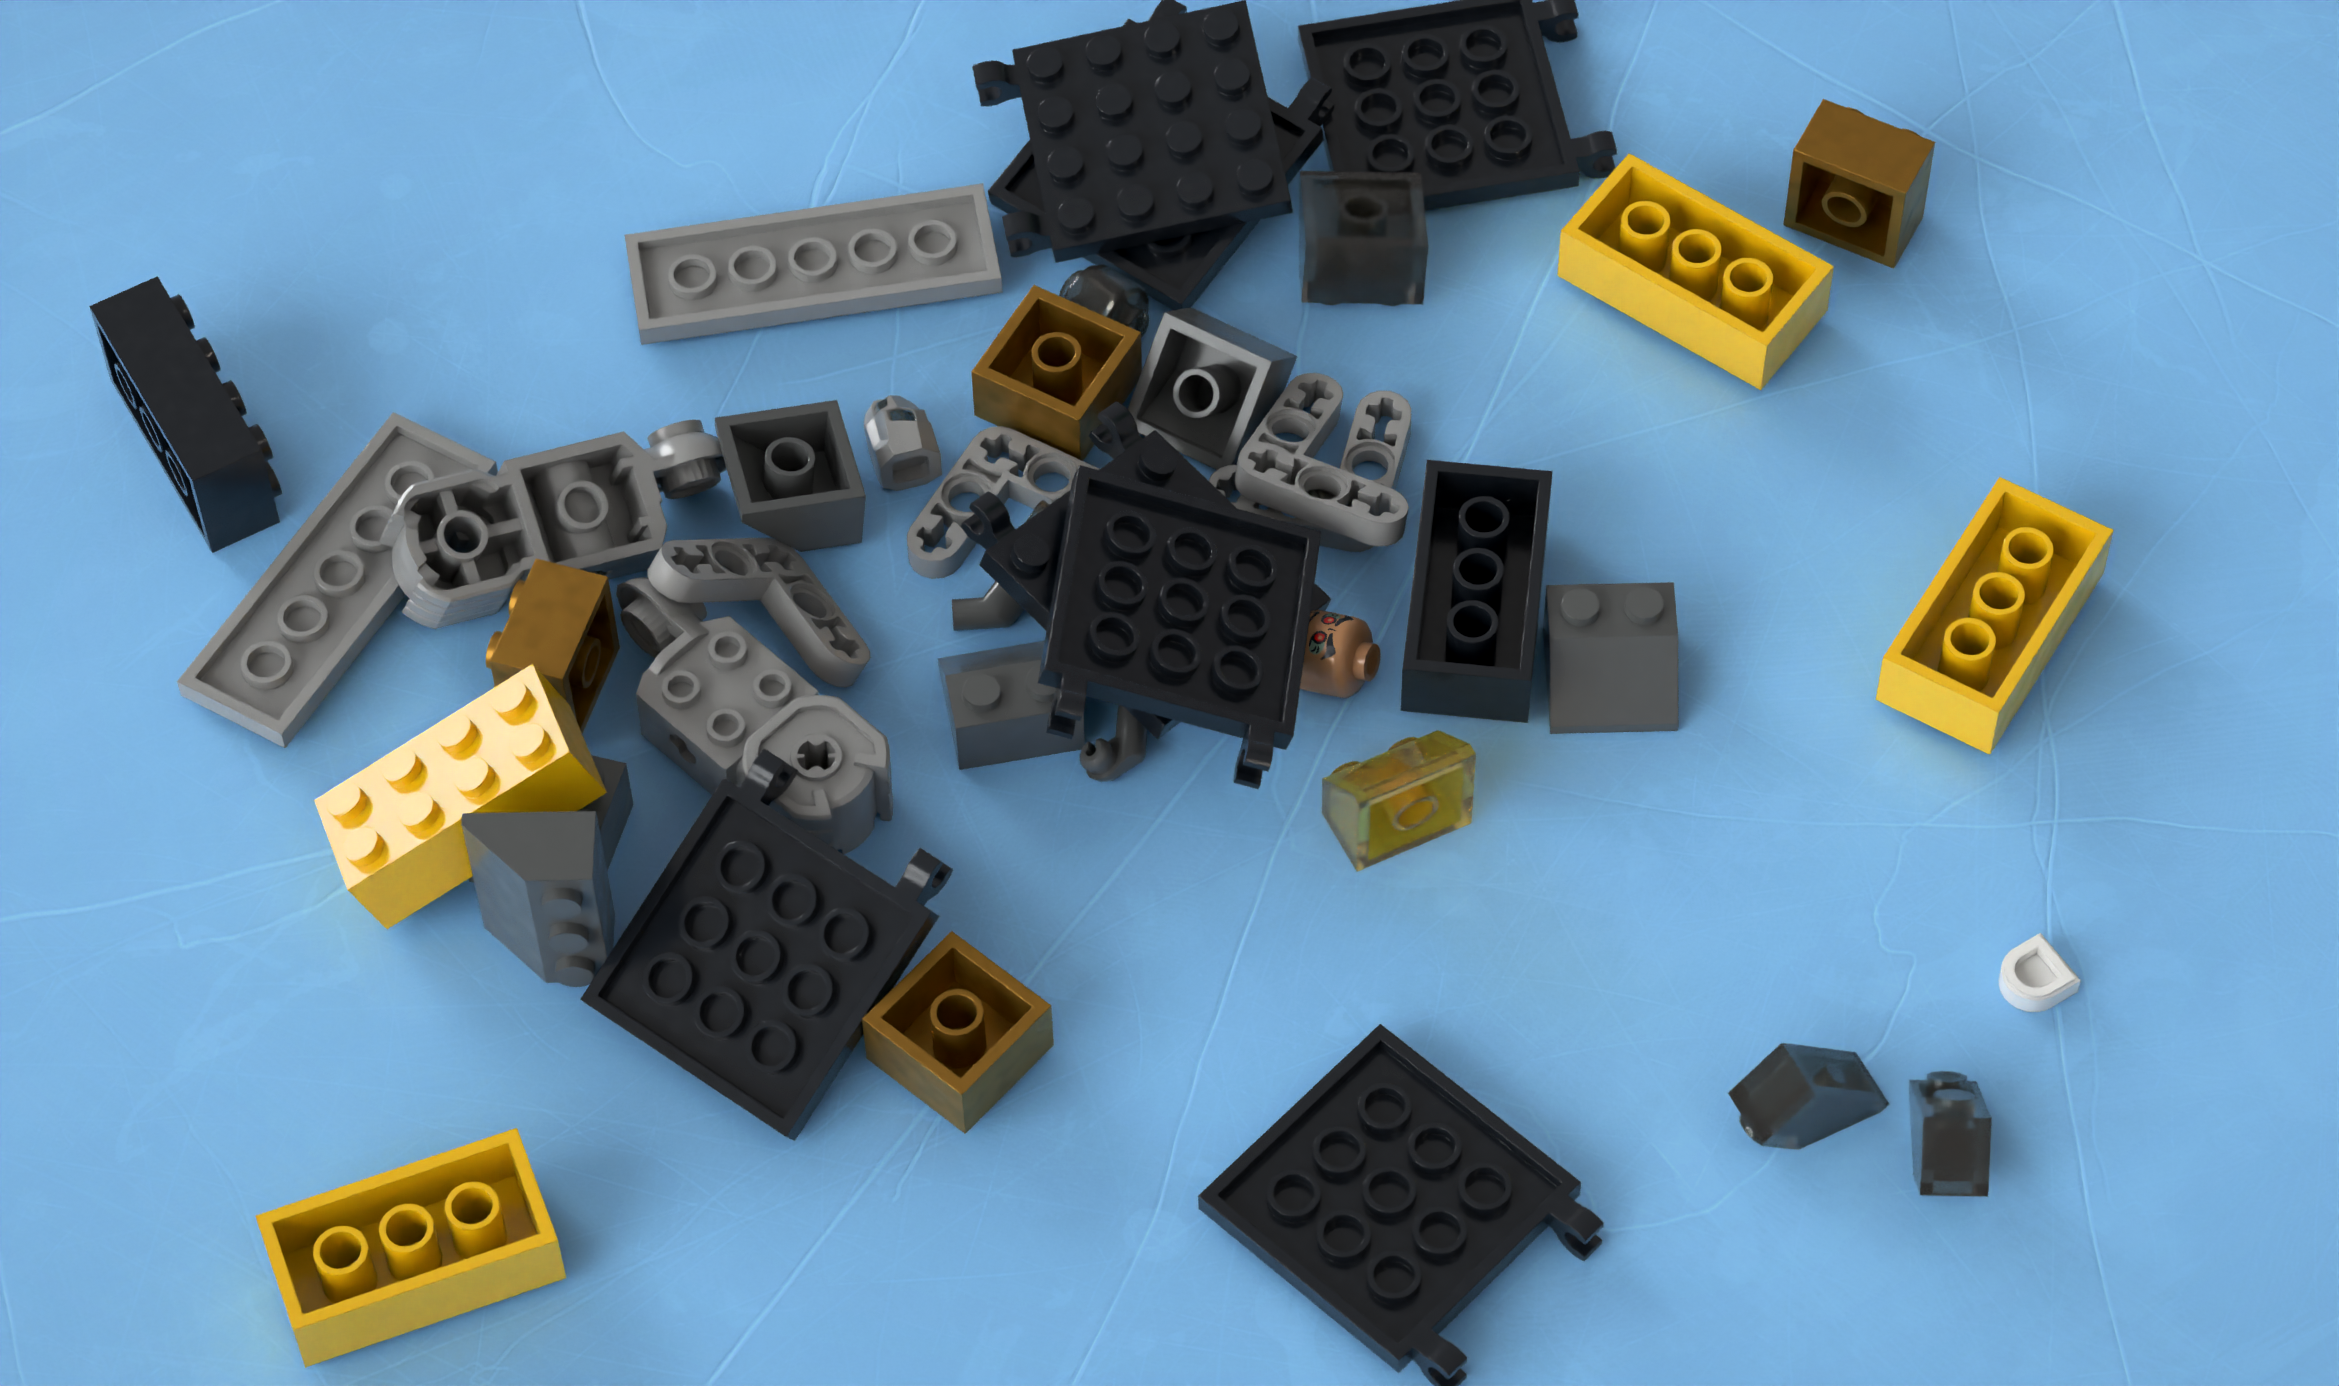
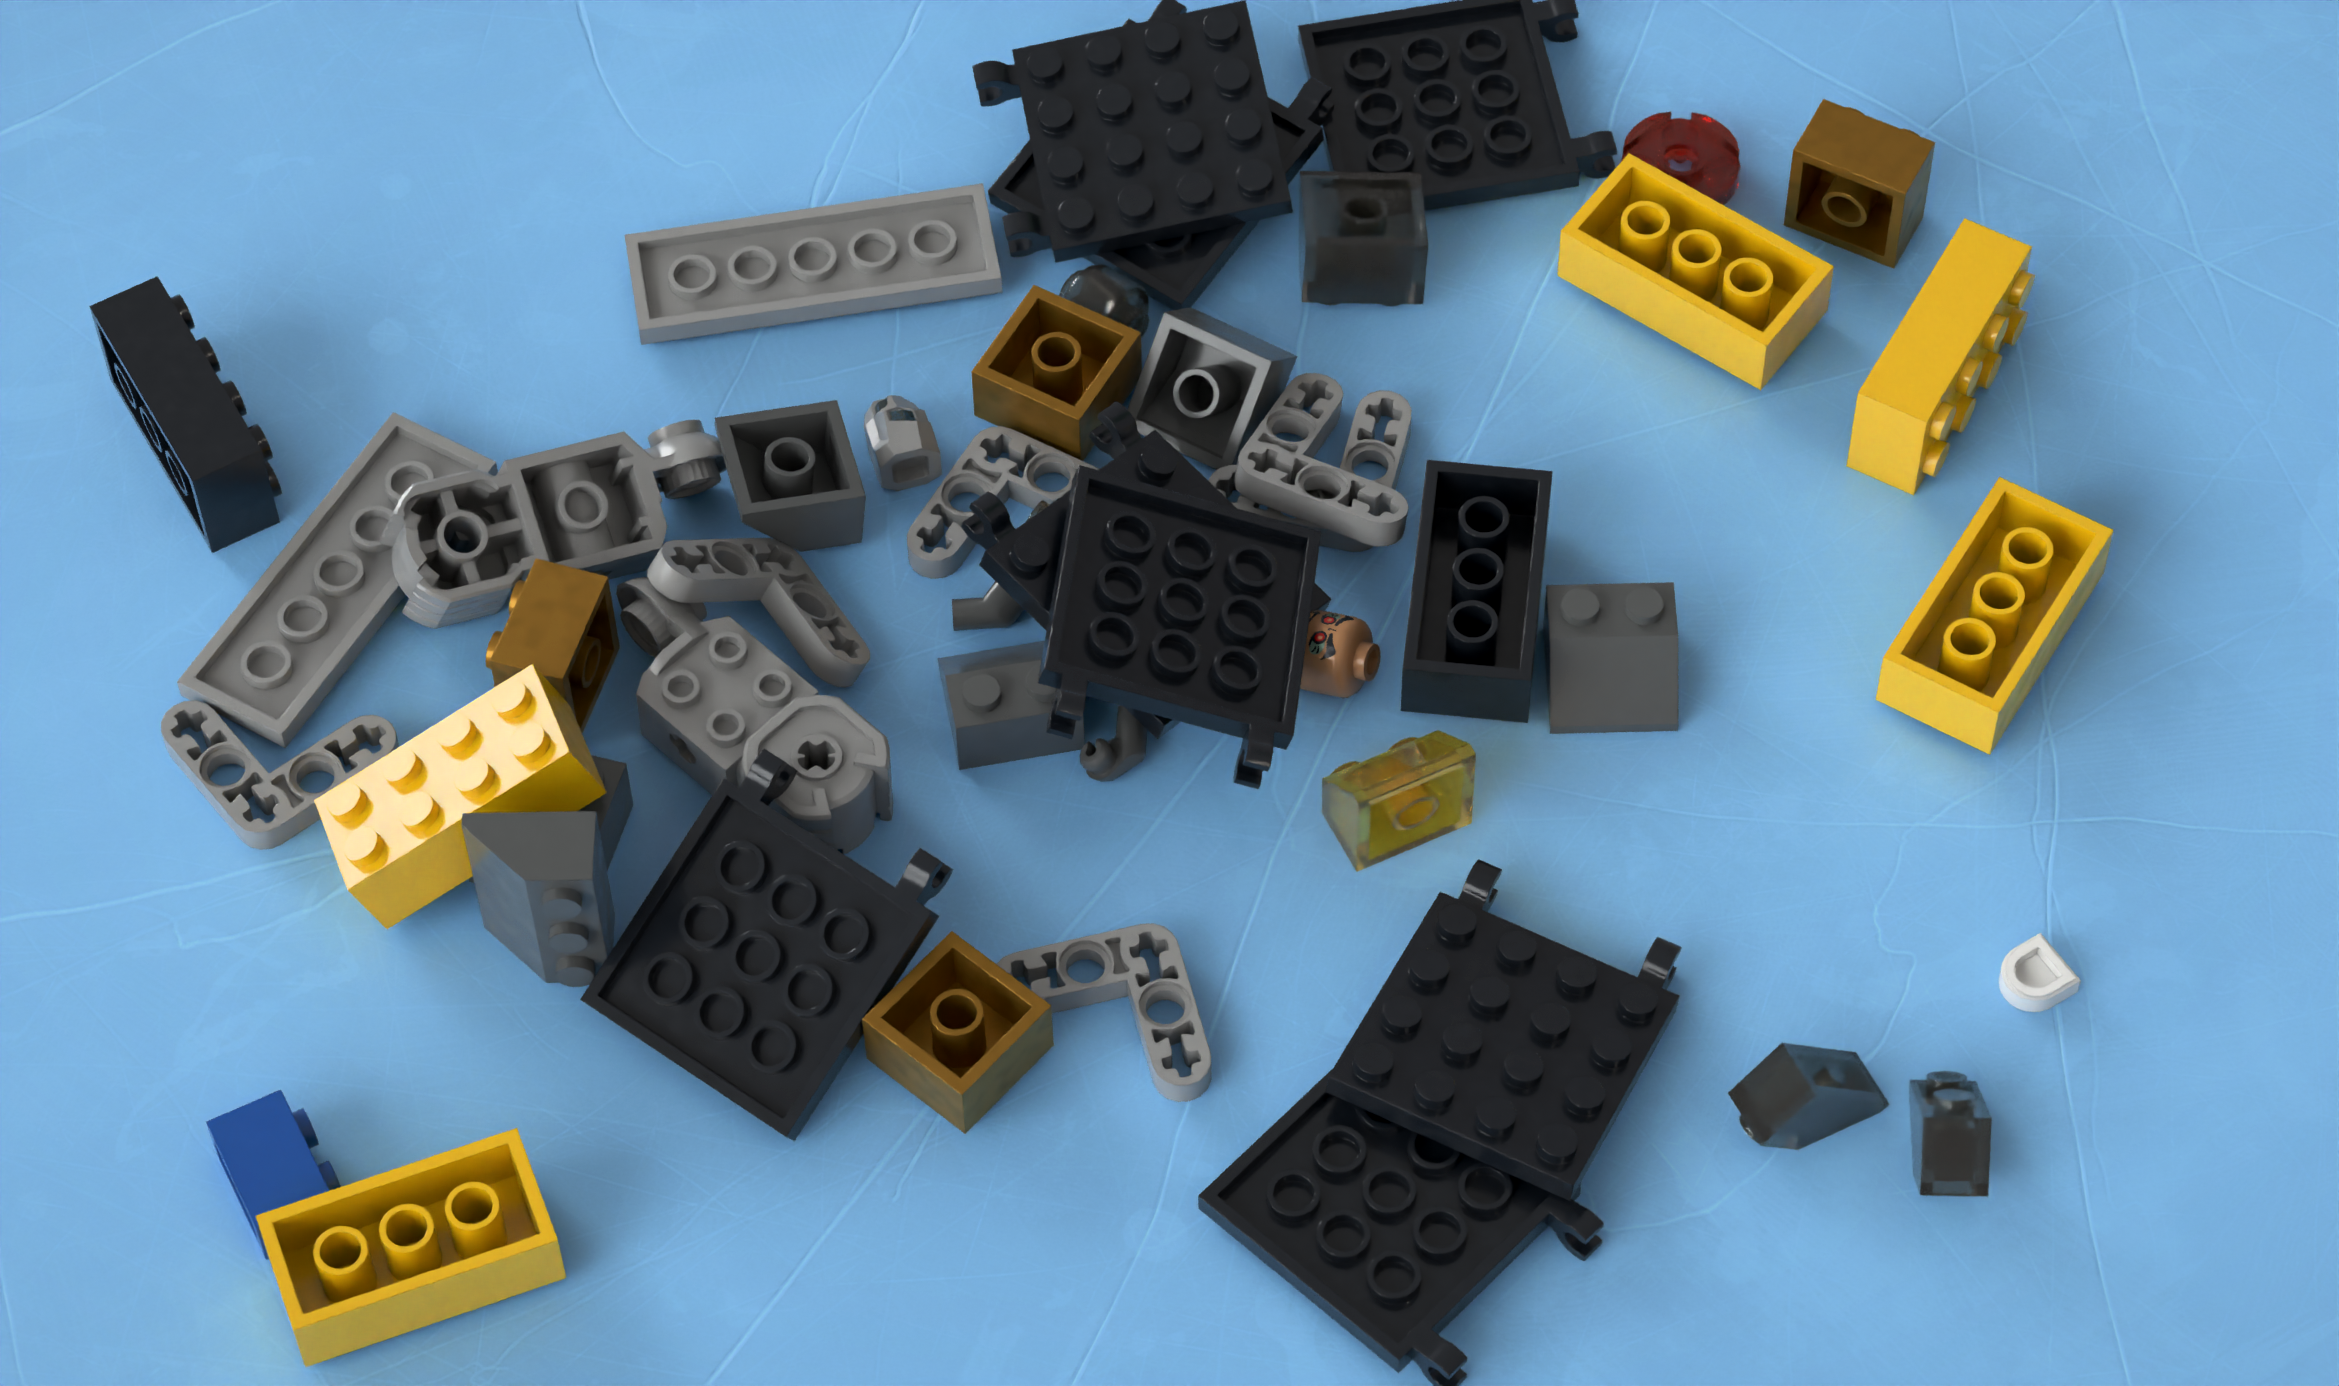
none -> light grey beam [161,700,399,850]
none -> blue brick [206,1089,341,1260]
none -> light grey beam [997,923,1211,1102]
none -> black plate [1326,859,1682,1201]
none -> clear red plate [1621,112,1741,205]
none -> yellow brick [1846,218,2035,495]

